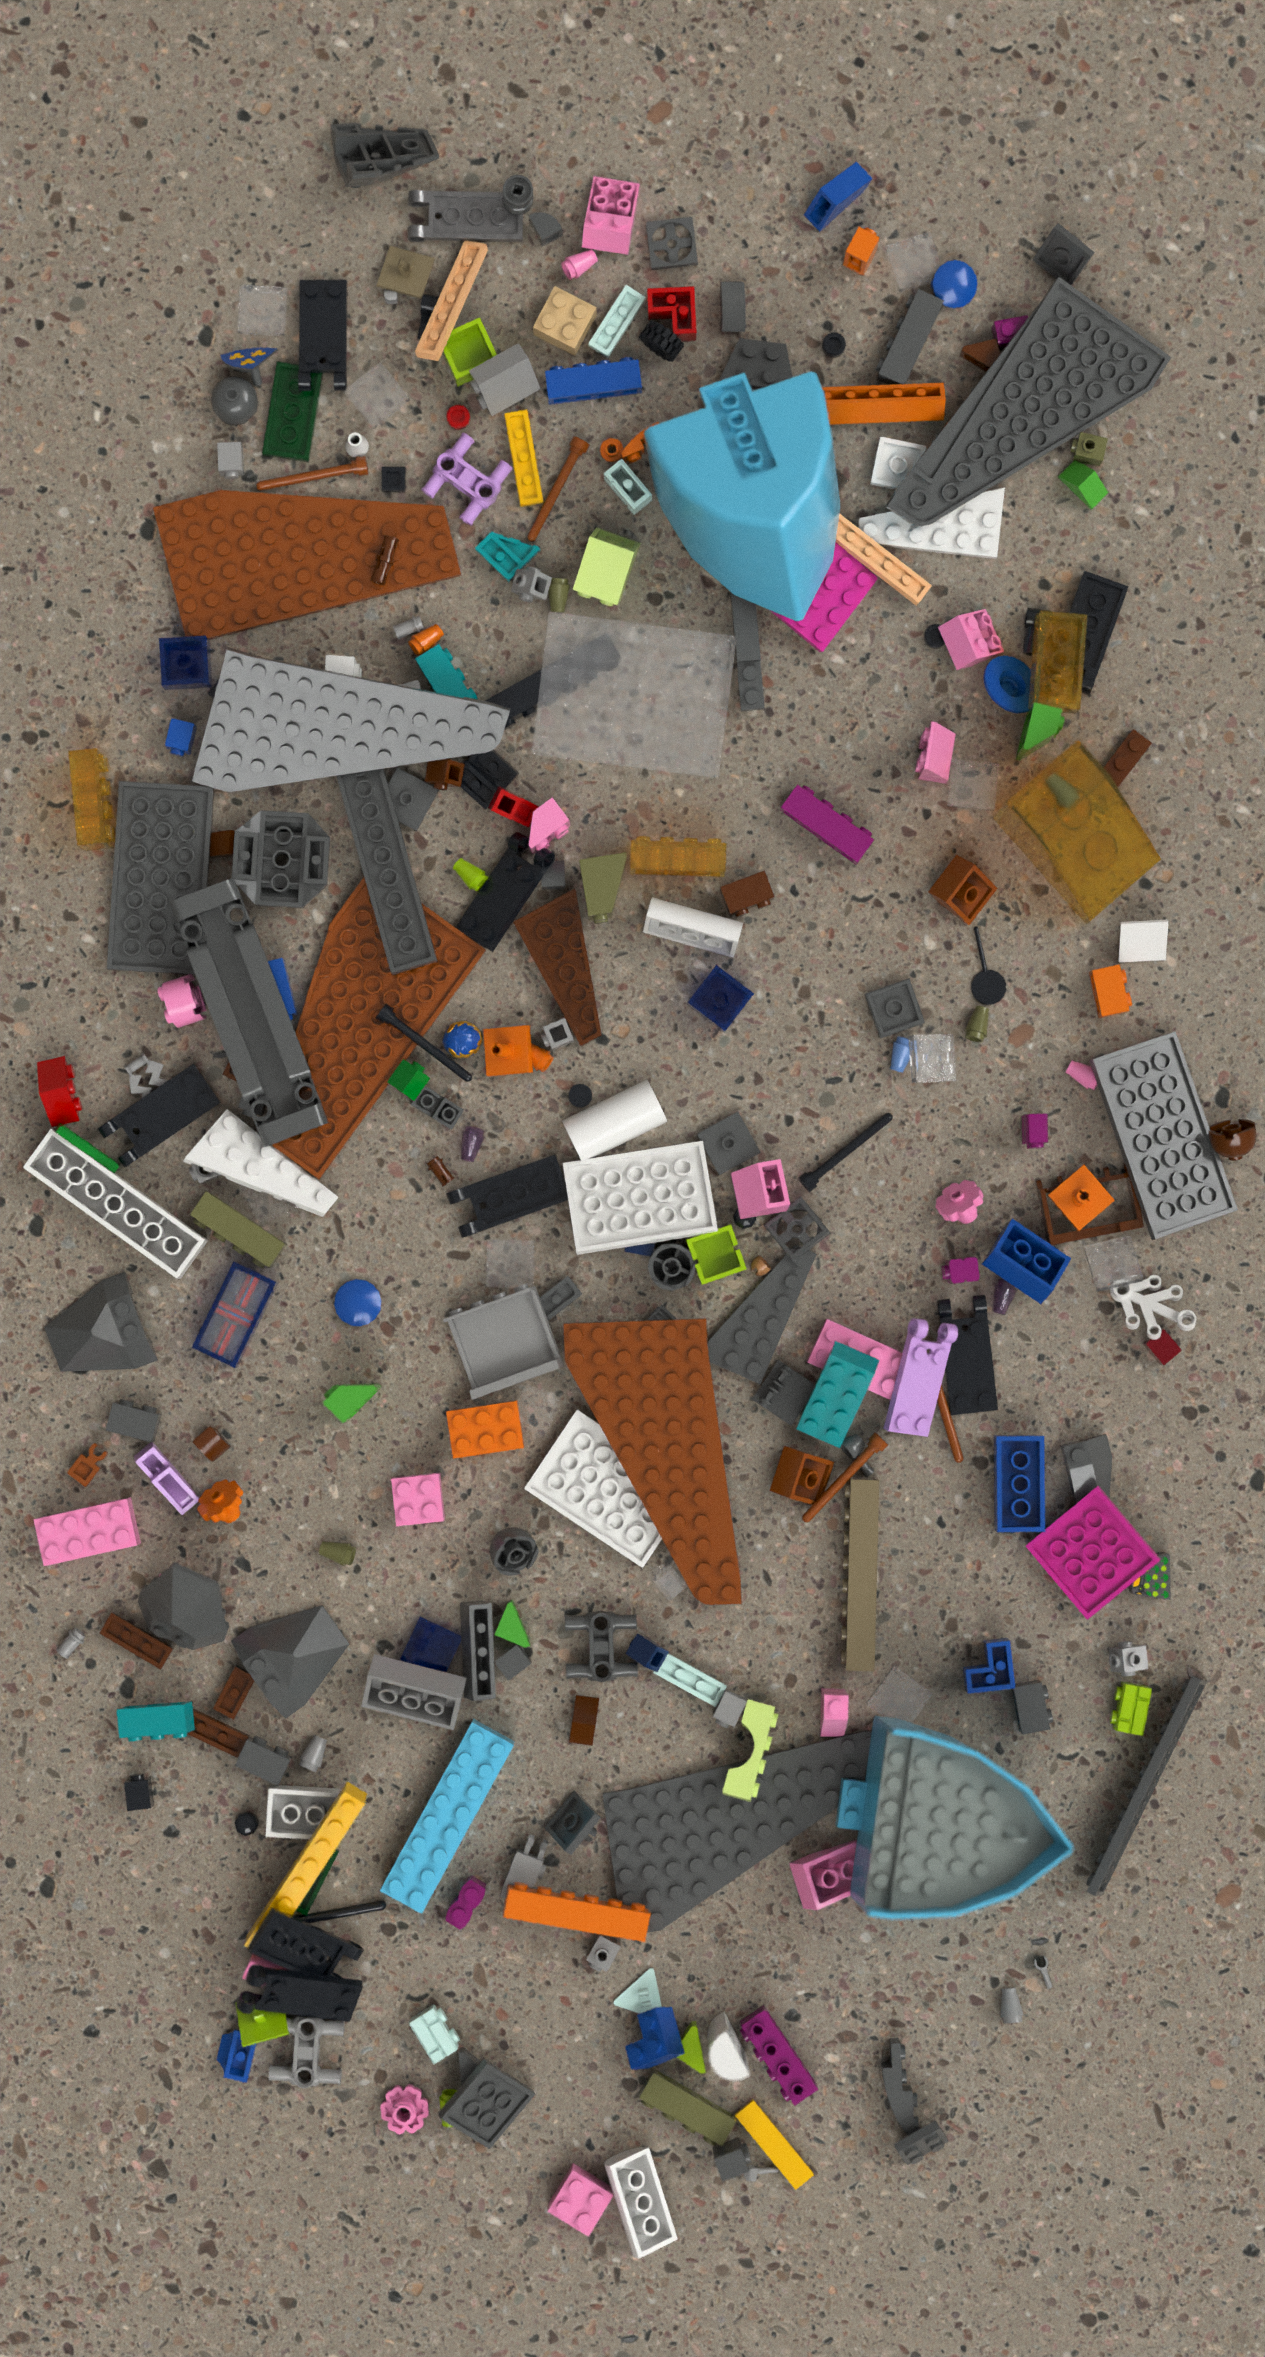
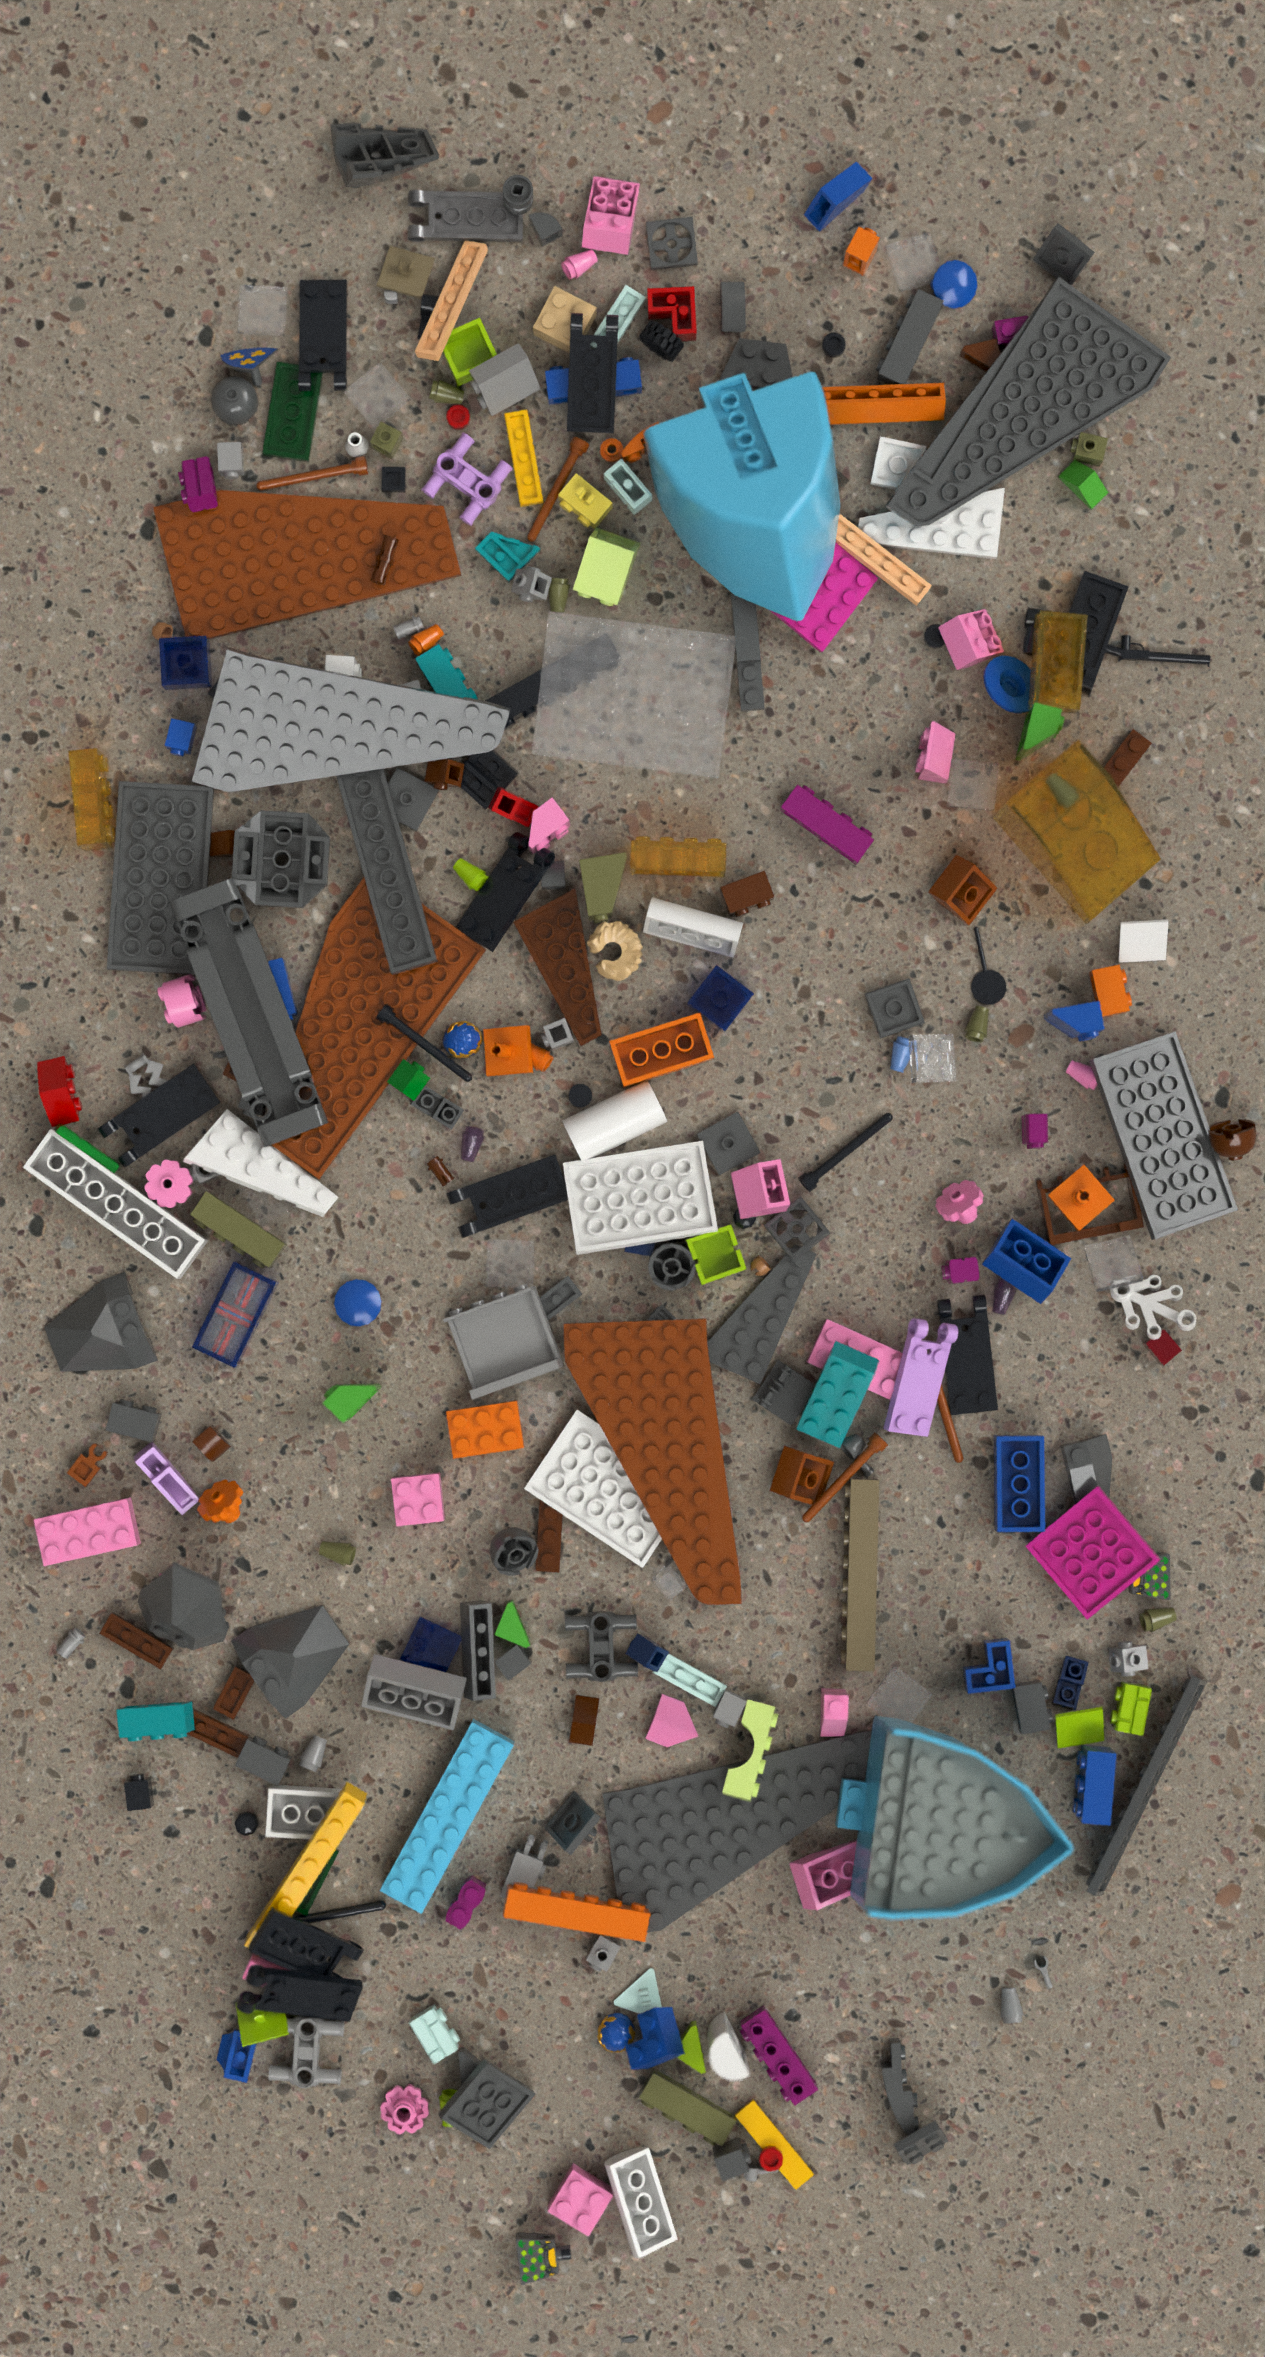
none -> bright pink plant [144,1160,193,1208]
none -> medium nougat hinge [152,622,173,643]
none -> magenta brick [178,456,218,512]
none -> olive brick [370,421,403,460]
none -> olive cone [429,379,465,405]
none -> dark grey torso [516,2233,572,2285]
none -> reddish brown plate [536,1500,563,1573]
none -> light yellow brick [558,473,613,529]
none -> black hinge [567,313,619,434]
none -> tan piece [587,921,643,981]
none -> blue hair [597,2013,635,2053]
none -> orange brick [609,1012,714,1088]
none -> bright pink slope [645,1694,698,1747]
none -> red tile [759,2146,783,2172]
none -> blue slope [1044,1001,1104,1042]
none -> dark blue slope [1052,1656,1089,1710]
none -> lime piece [1055,1707,1105,1749]
none -> blue brick [1072,1745,1117,1826]
none -> black piece [1105,635,1210,667]
none -> olive cone [1139,1607,1177,1633]

